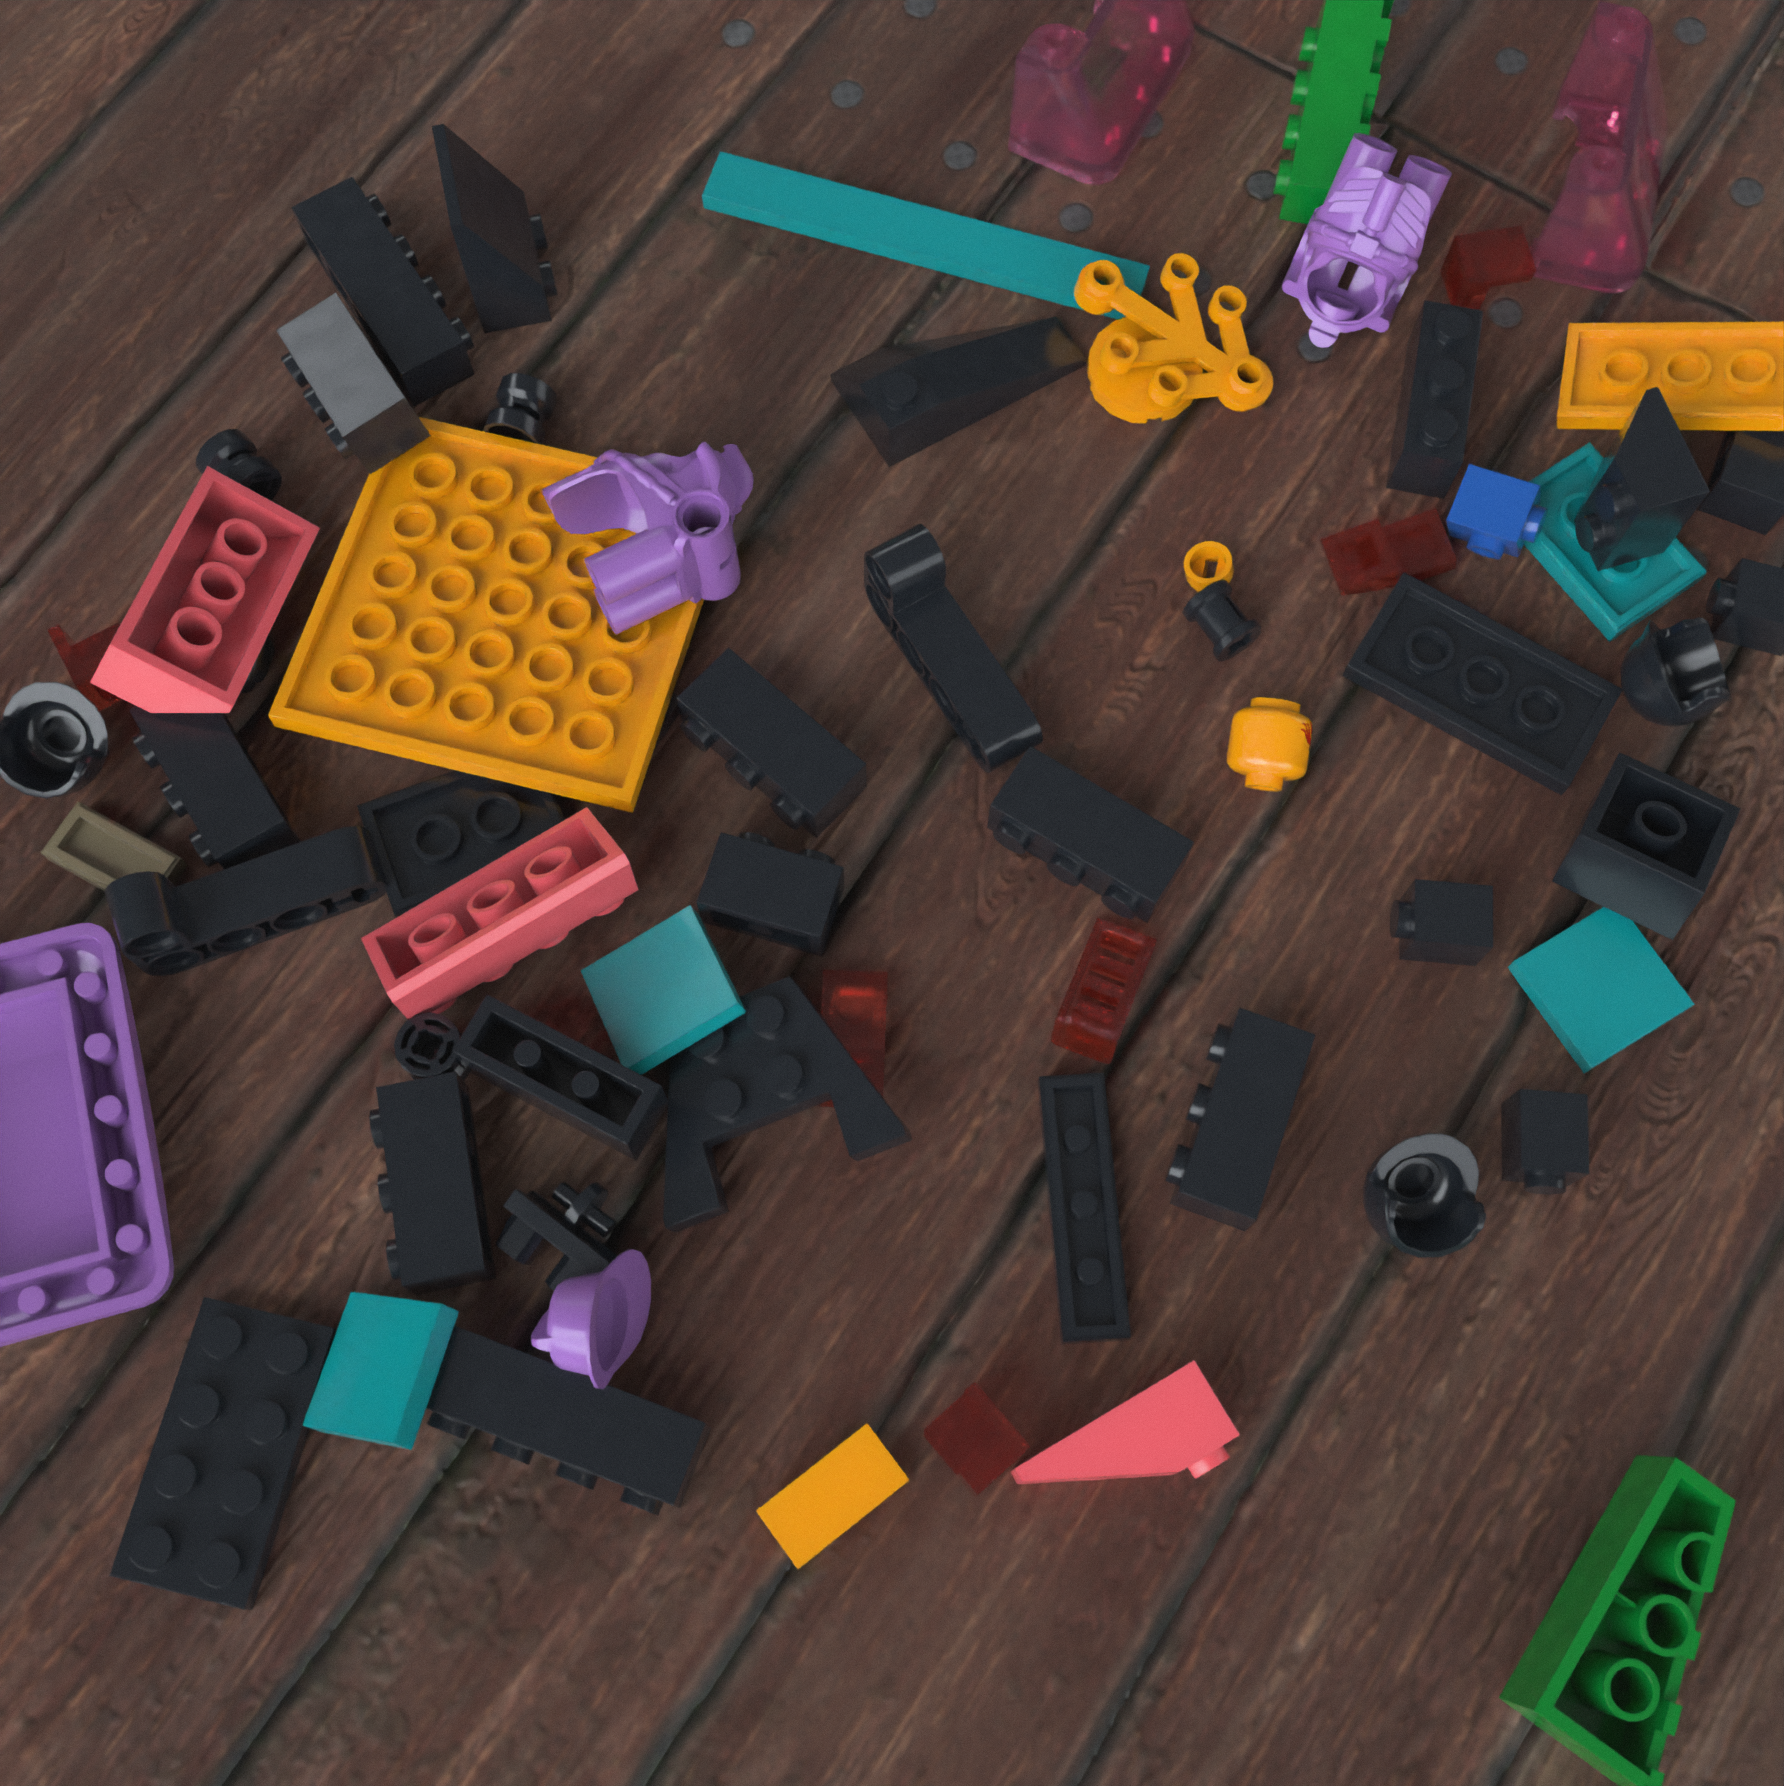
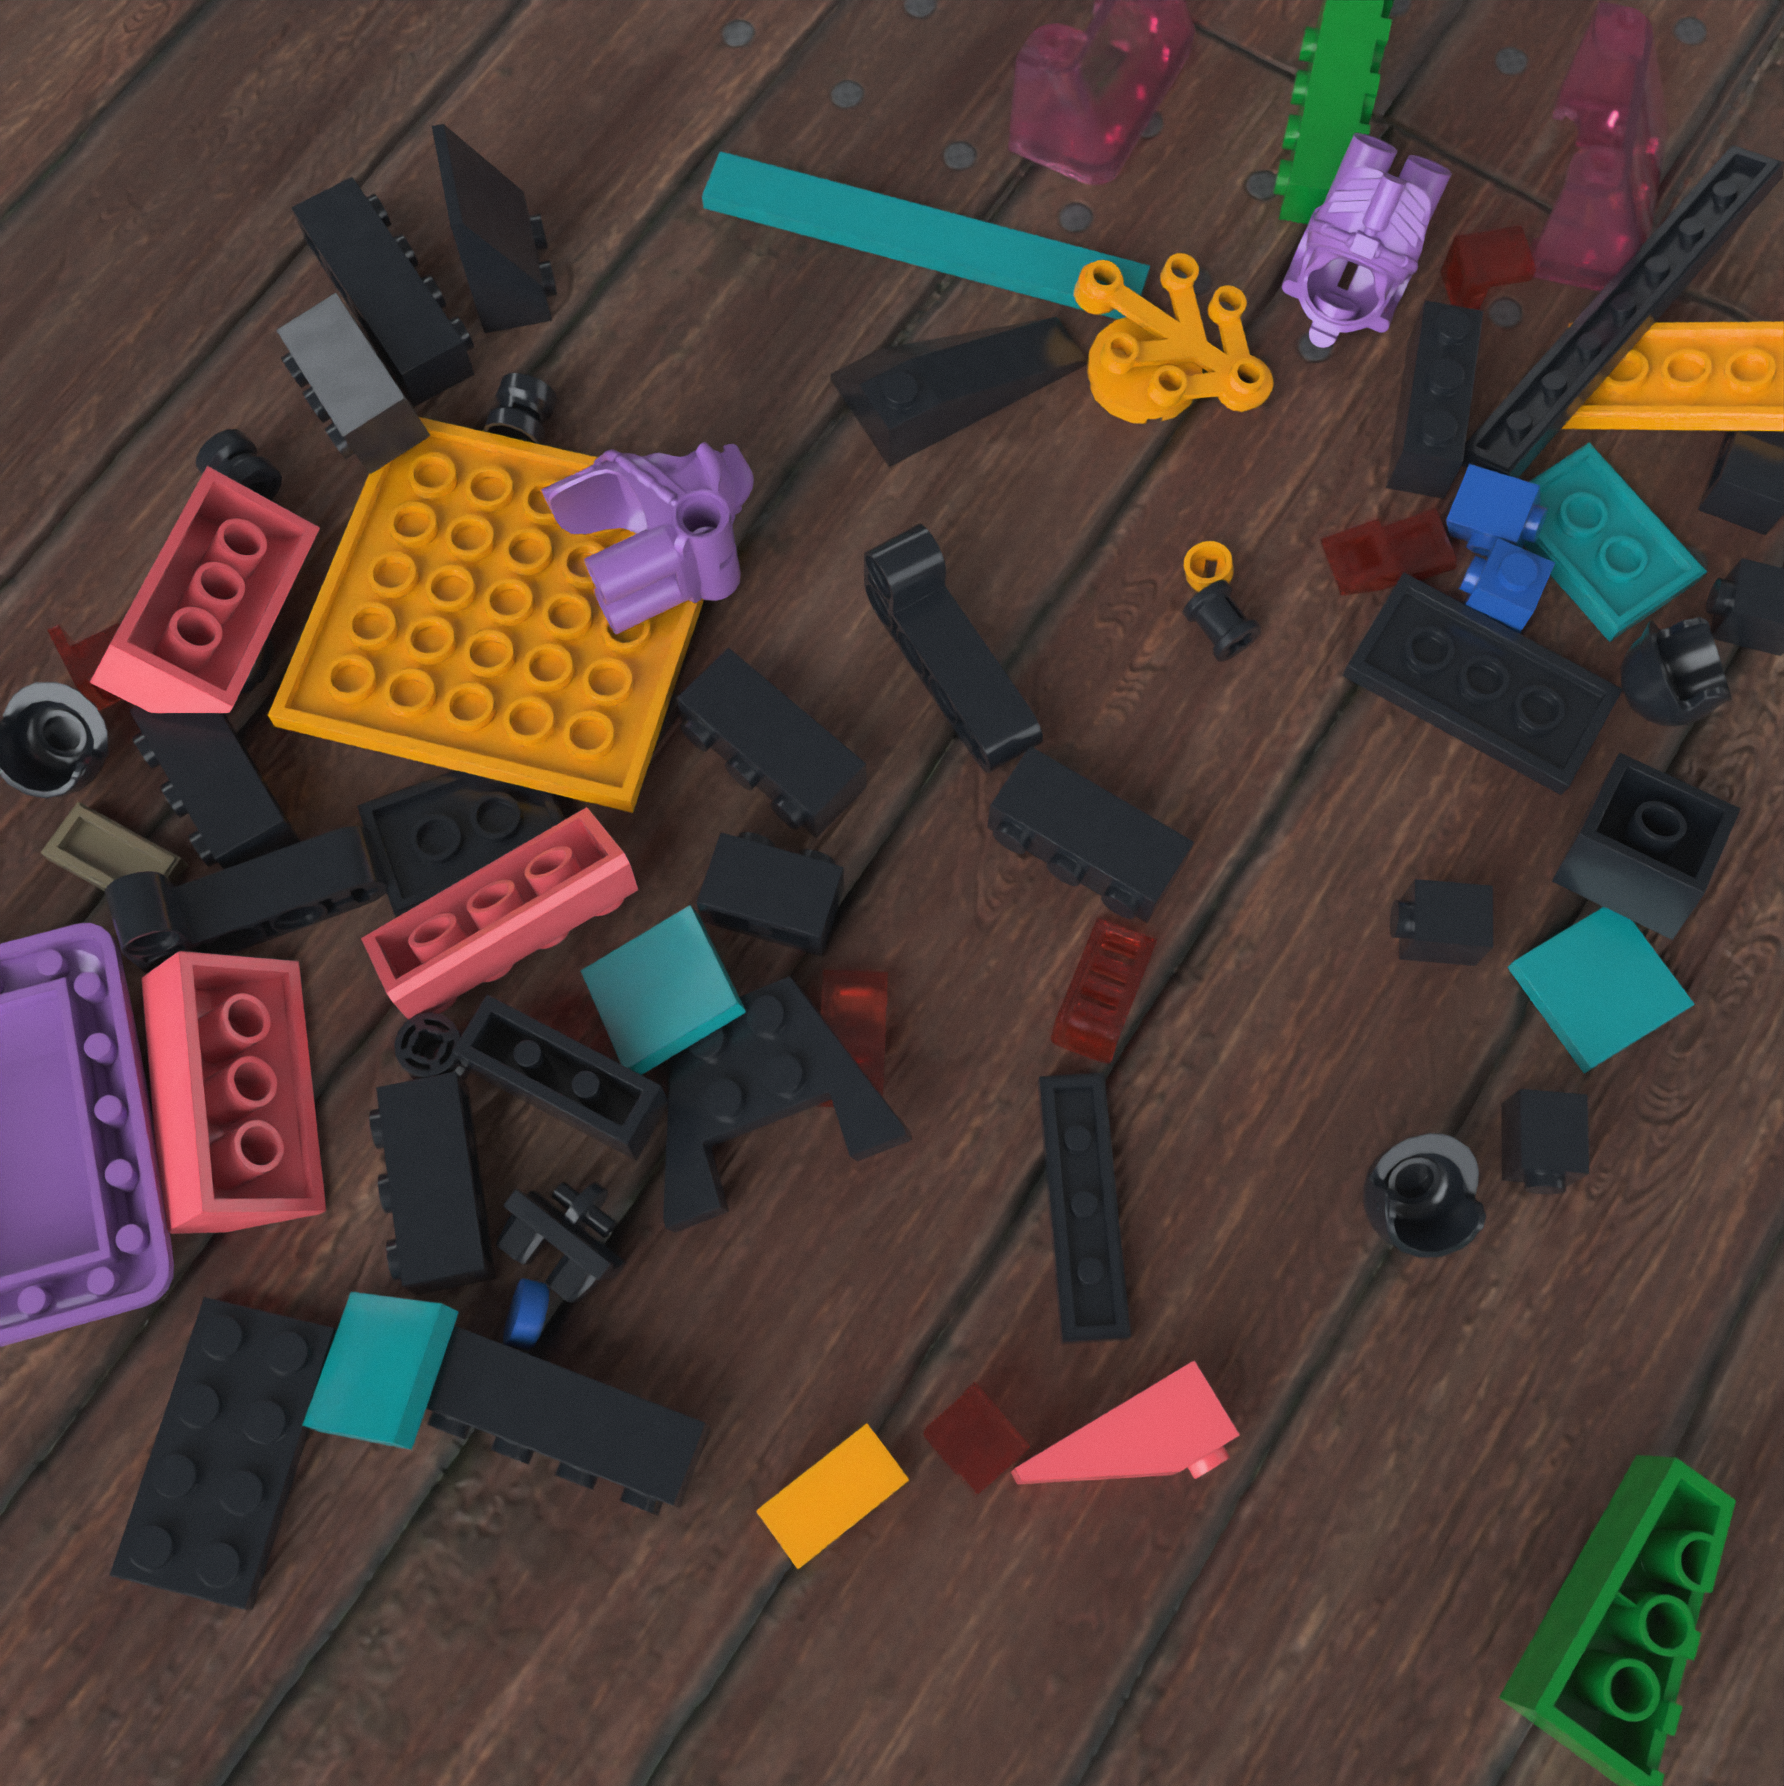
medium lavender piece [531,1249,651,1389] -> none
black brick [1165,1008,1315,1231] -> none
light orange head [1227,697,1313,792] -> none
black slope [1574,387,1710,571] -> none
none -> coral slope [141,951,326,1234]
none -> blue tile [503,1278,550,1351]
none -> blue brick [1459,538,1555,634]
none -> black tile [1461,145,1784,478]

